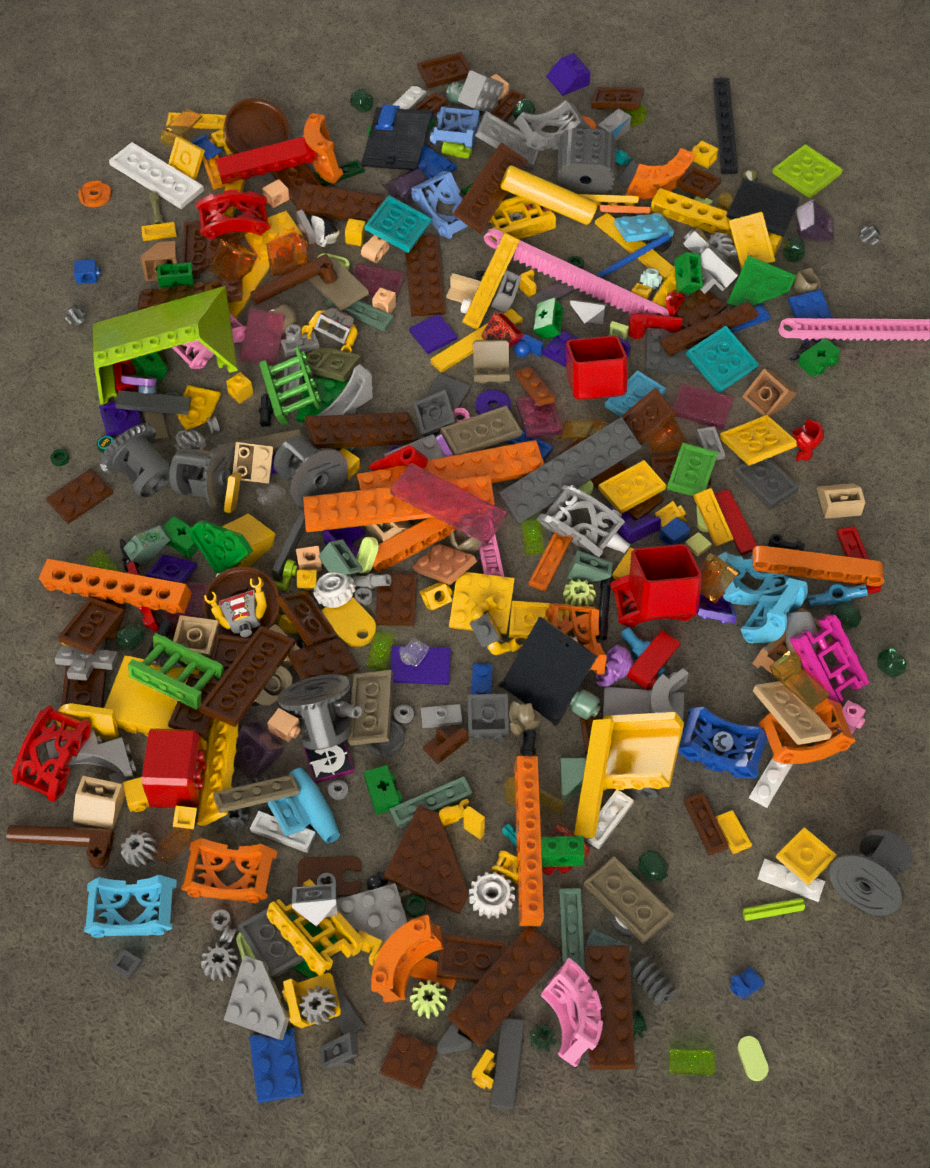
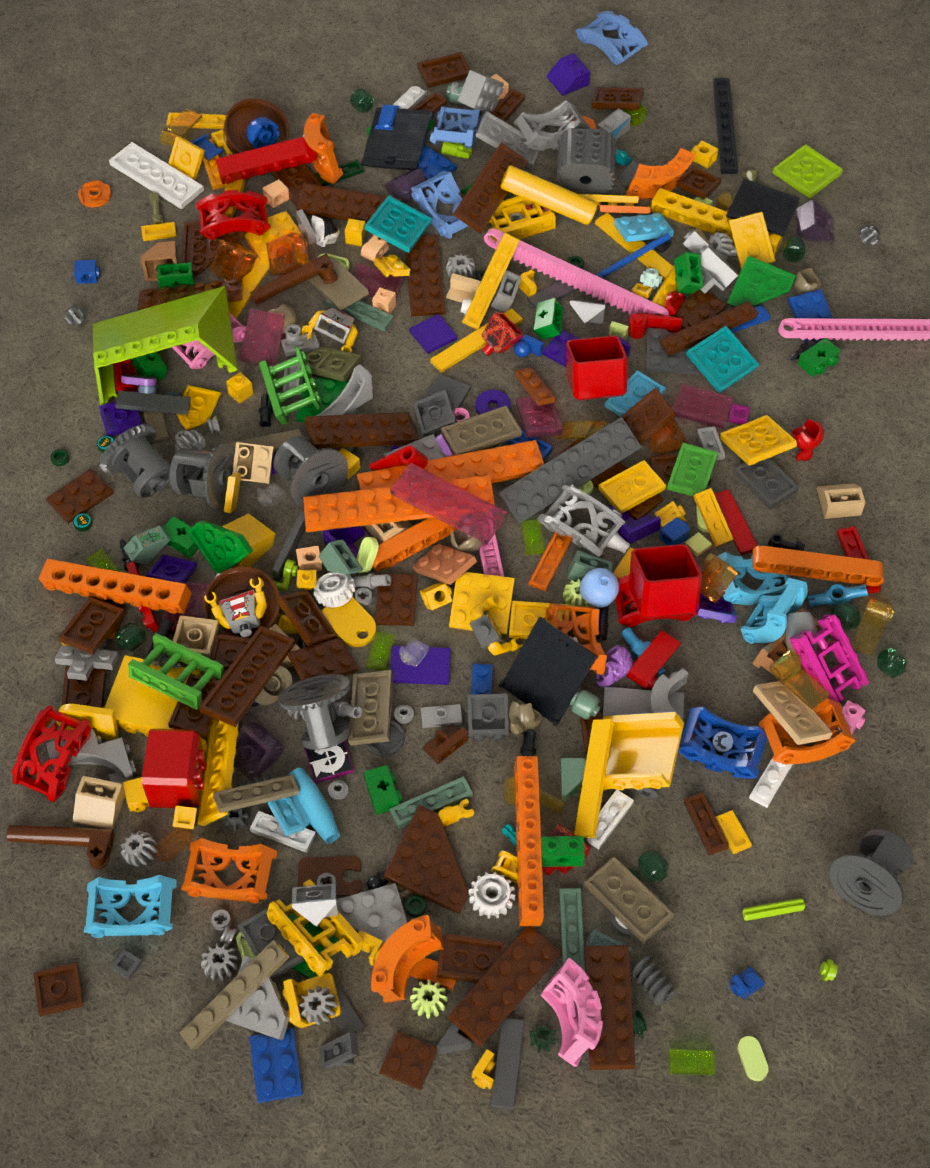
light nougat brick [267,708,301,742] -> none
yellow tile [463,806,485,839] -> none
dark tan bracket [473,340,510,384] -> none
clear green head [512,99,536,120] -> none
medium nougat slope [742,369,797,417] -> none
white plate [758,859,825,902] -> none
yellow tile [776,827,837,886] -> none
none -> reddish brown plate [33,963,84,1016]
none -> dark green tile [73,513,92,532]
none -> dark tan plate [179,940,289,1050]
none -> blue cylinder [246,117,280,149]
none -> yellow plate [374,255,410,277]
none -> light grey gear [446,253,475,278]
none -> medium blue fence [575,11,648,65]
none -> light blue cylinder [579,568,619,608]
none -> magenta plate [728,404,750,425]
none -> lime plate [819,959,838,981]
none -> clear yellow door [851,598,895,656]

